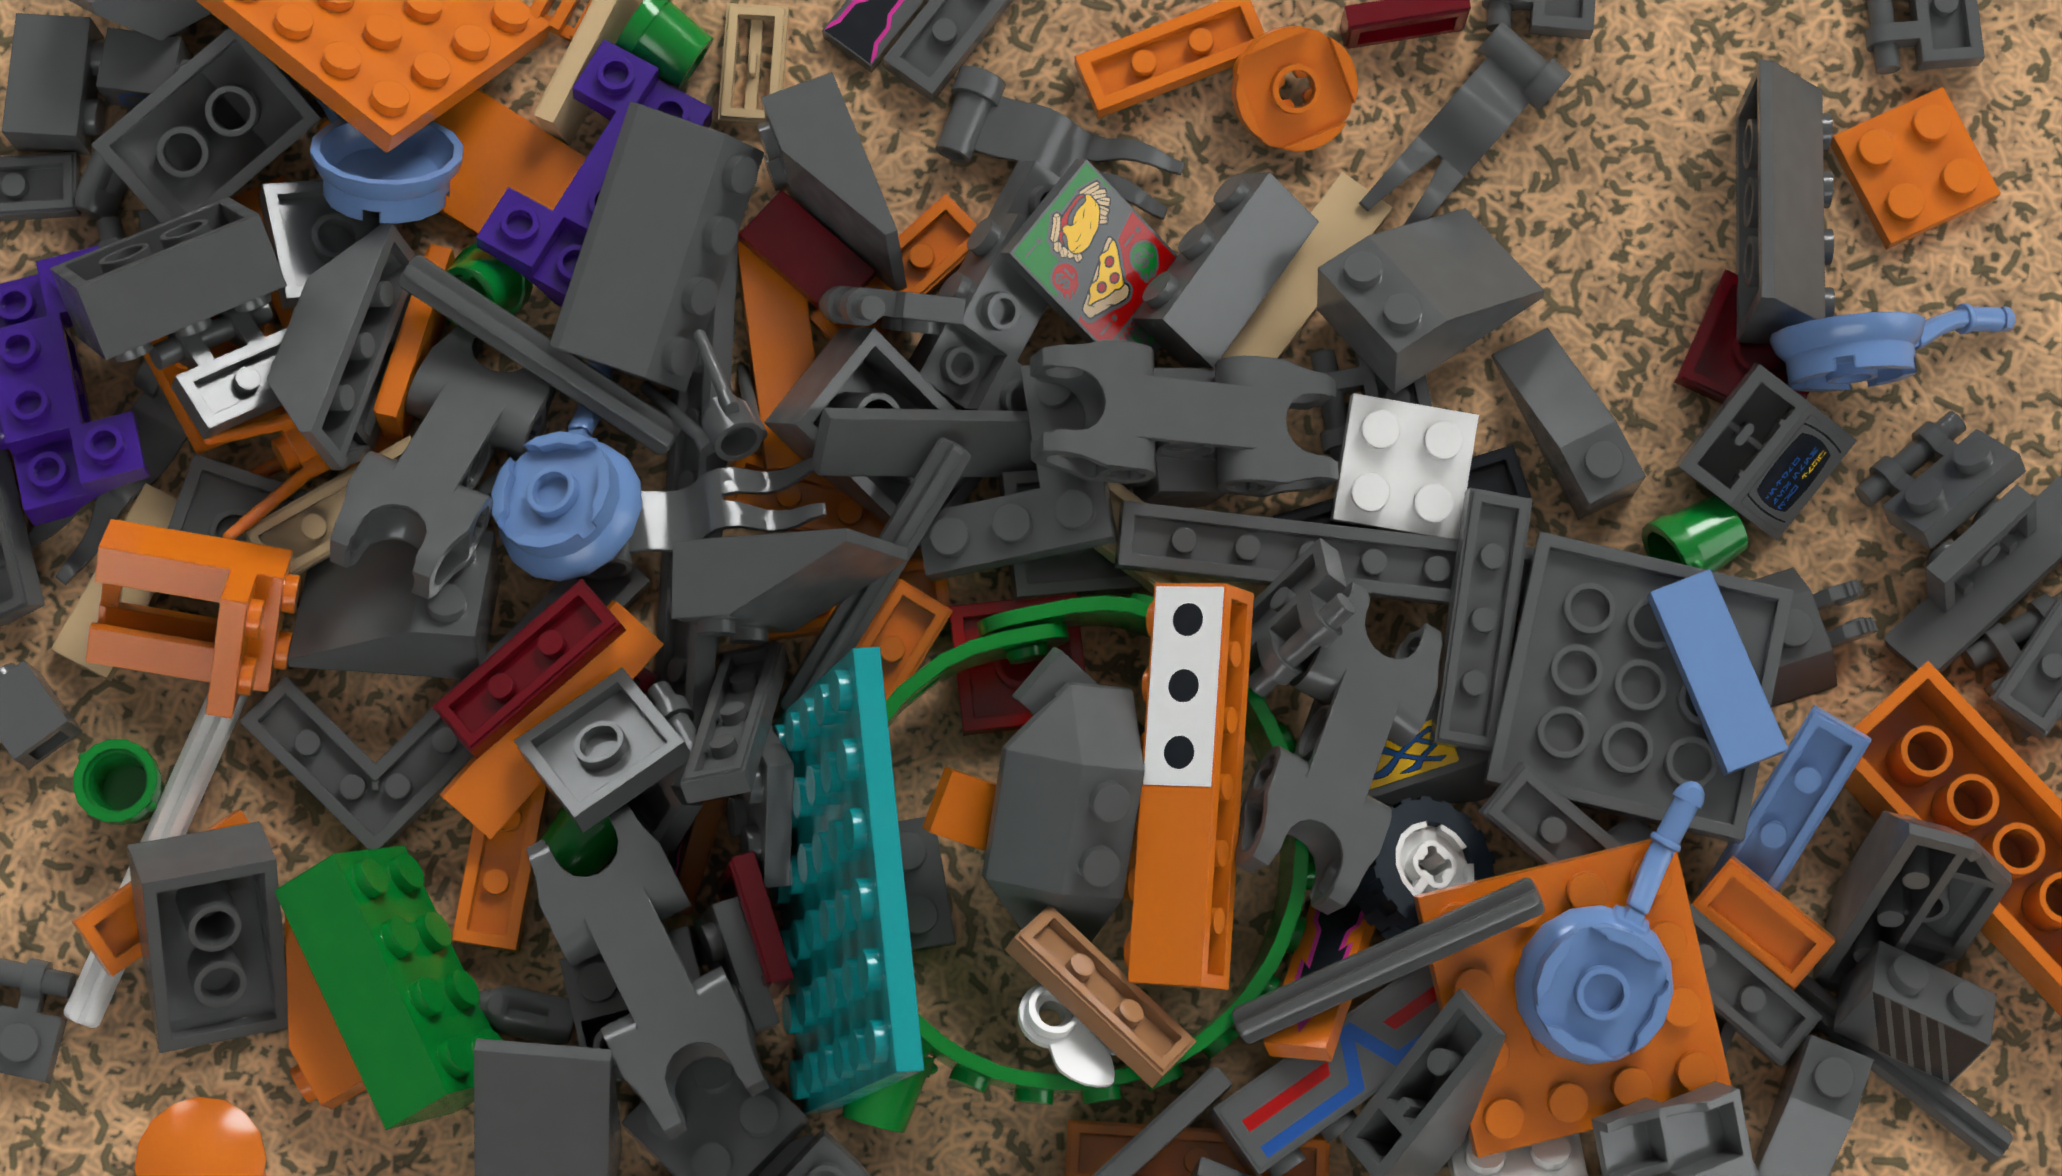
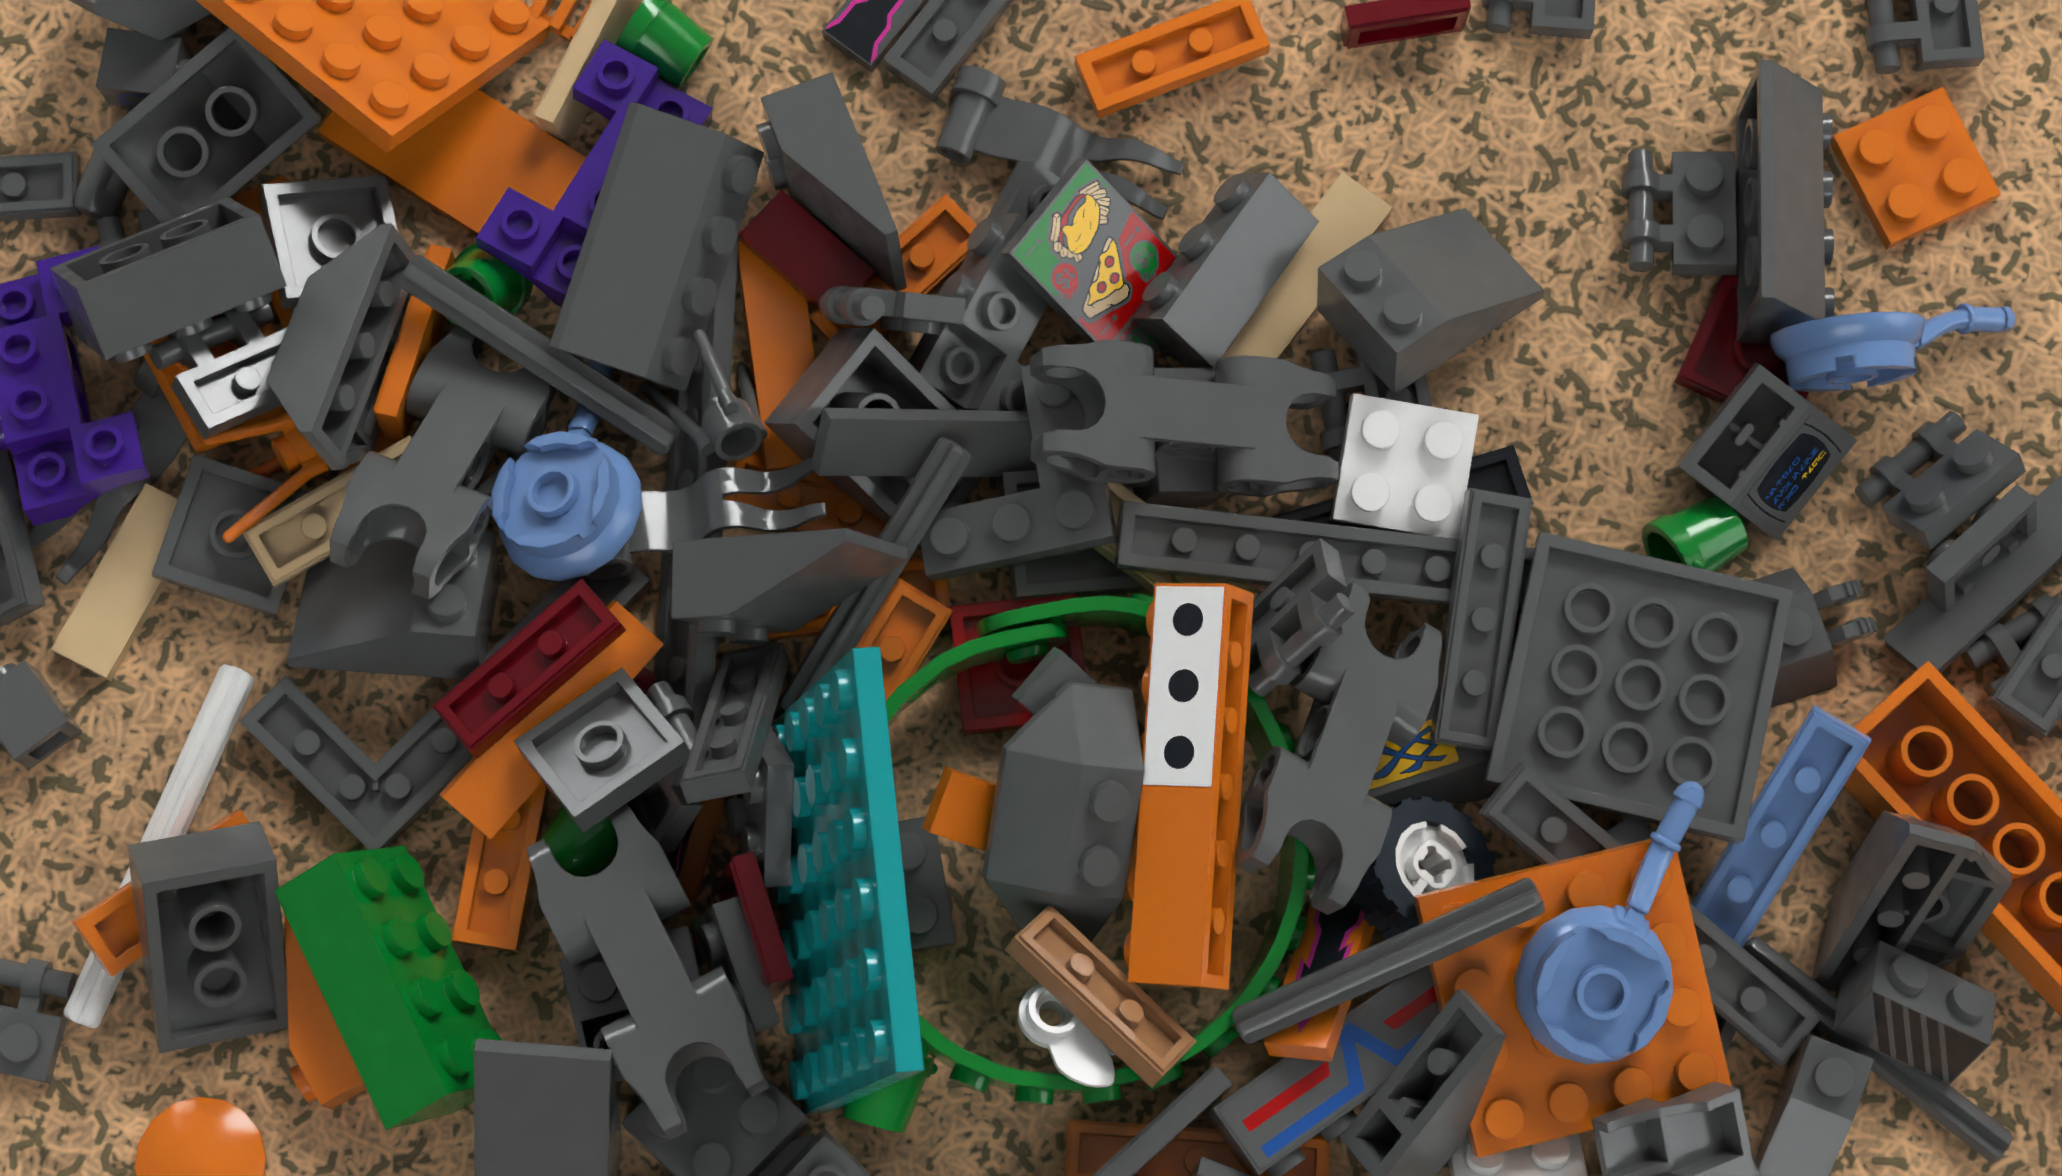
dark grey brick [2,13,105,155] -> none
green piece [73,739,165,825] -> none
orange brick [86,519,301,719] -> none
medium blue piece [298,83,463,224] -> none
dark grey piece [479,986,574,1045] -> none
tan tile [718,3,789,128] -> none
orange plate [1231,26,1358,152] -> none
dark grey flag [1359,21,1571,226] -> none
dark grey slope [1491,328,1646,520] -> none
medium blue tile [1647,569,1788,776] -> none
orange tile [1690,855,1836,991] -> none
none -> dark grey plate [1622,149,1737,275]

